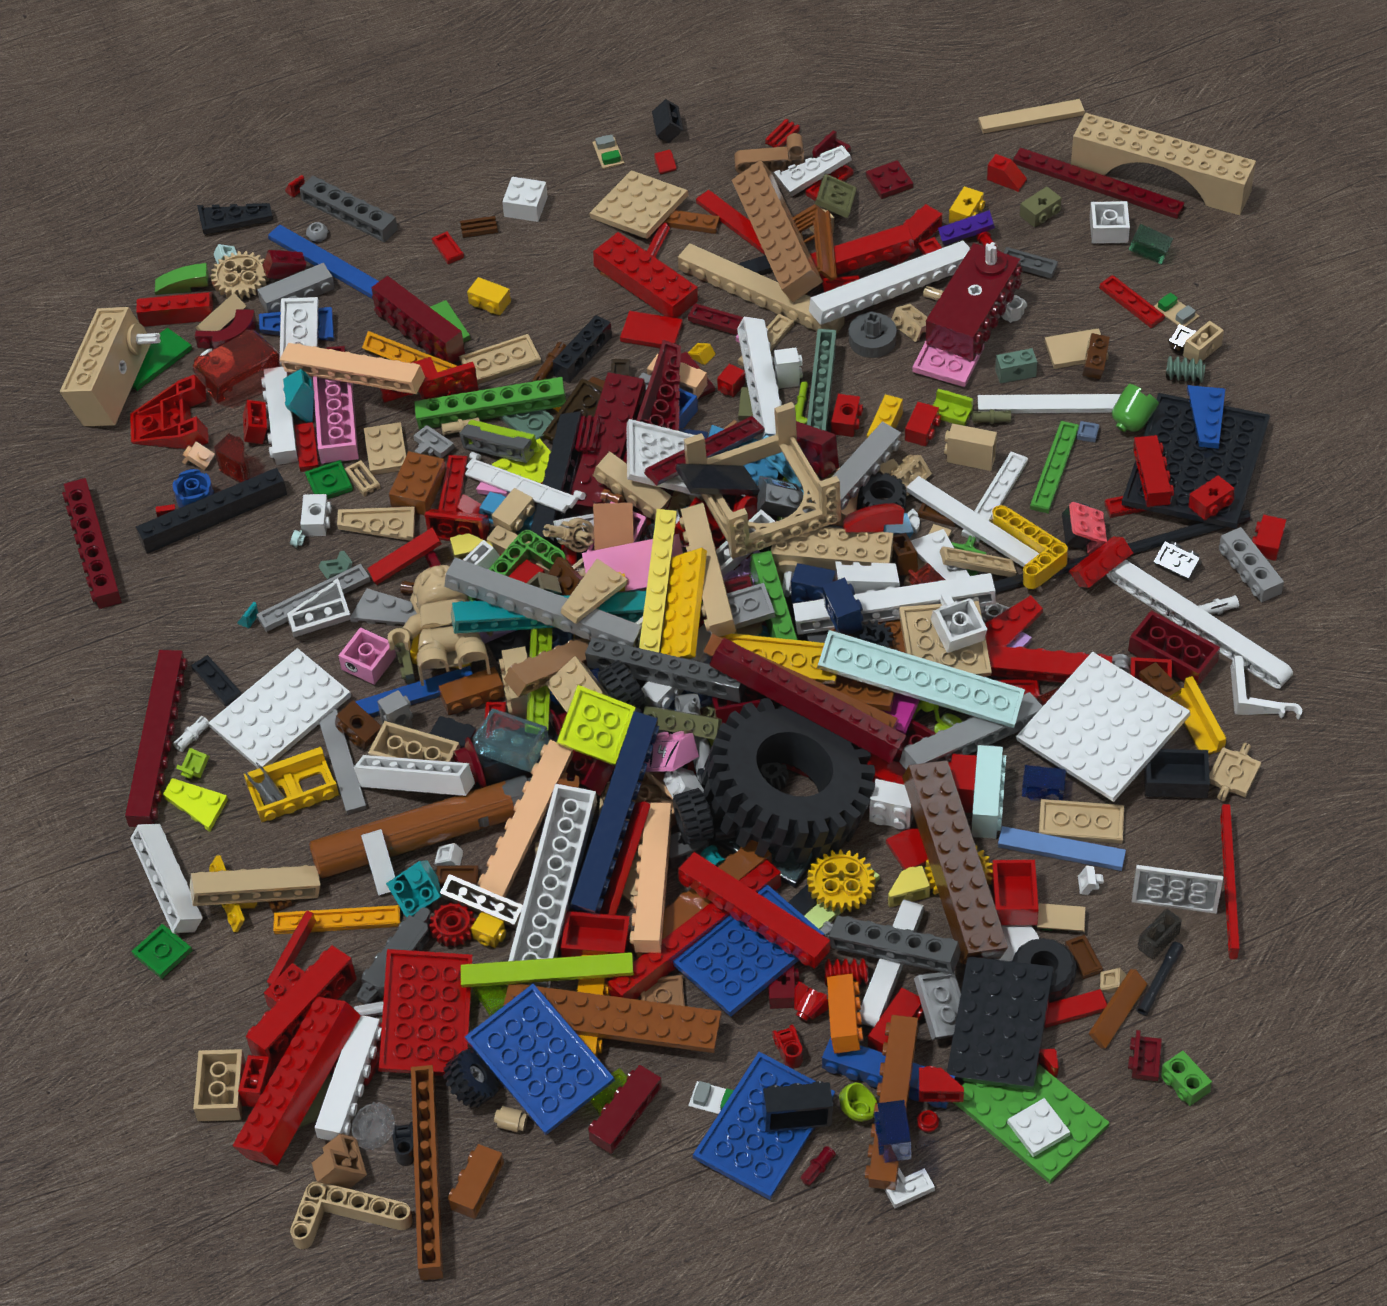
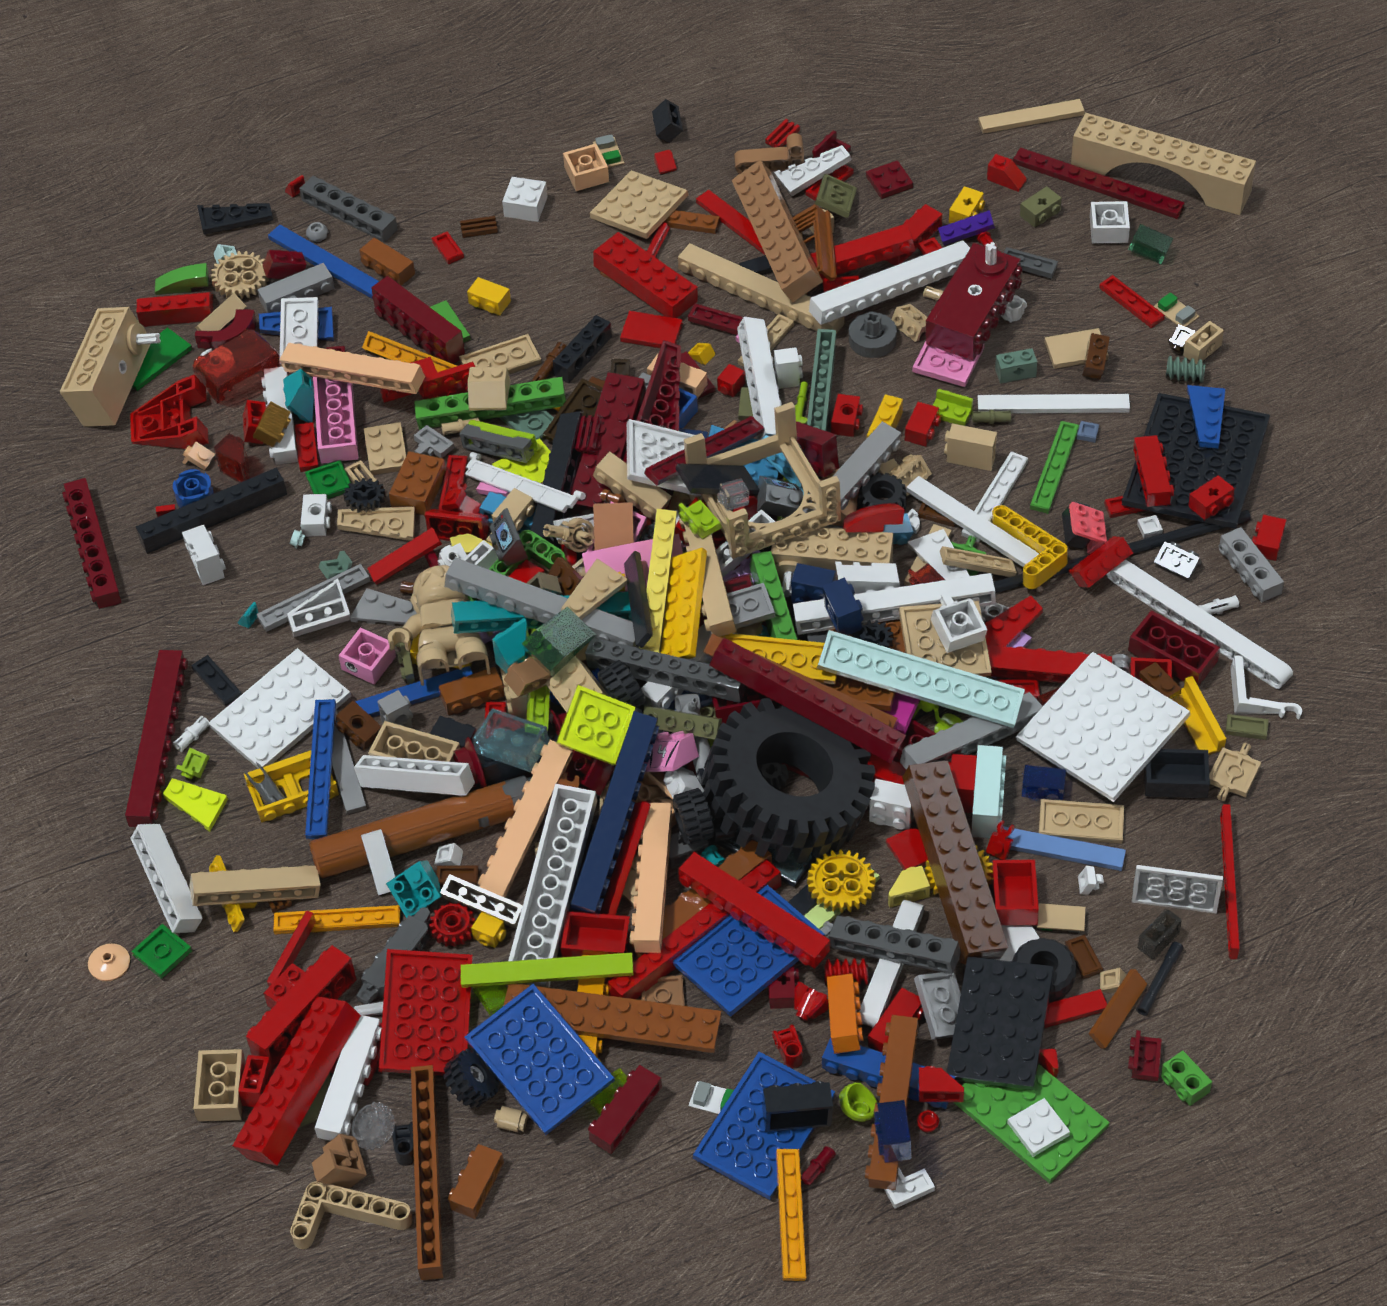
reddish brown brick [892,533,919,576] -> none
bright green cylinder [1112,384,1159,432] -> none
none -> light nougat dish [88,944,130,981]
none -> white wedge [182,525,226,585]
none -> pearl gold brick [253,401,291,447]
none -> blue tile [305,699,336,839]
none -> black gear [344,478,386,513]
none -> dark orange brick [359,237,415,286]
none -> white brick [437,543,467,566]
none -> red plate [441,477,467,511]
none -> tan slope [468,367,510,411]
none -> dark grey slope [489,508,528,567]
none -> teal slope [492,618,530,674]
none -> clear green slope [522,606,596,677]
none -> light nougat brick [563,144,609,191]
none -> black tile [624,551,653,648]
none -> lime bracket [678,500,722,539]
none -> clear brick [717,478,749,511]
none -> light orange tile [776,1149,806,1281]
none -> red plate [986,820,1015,860]
none -> white plate [1137,515,1163,539]
none -> olive tile [1225,714,1269,740]

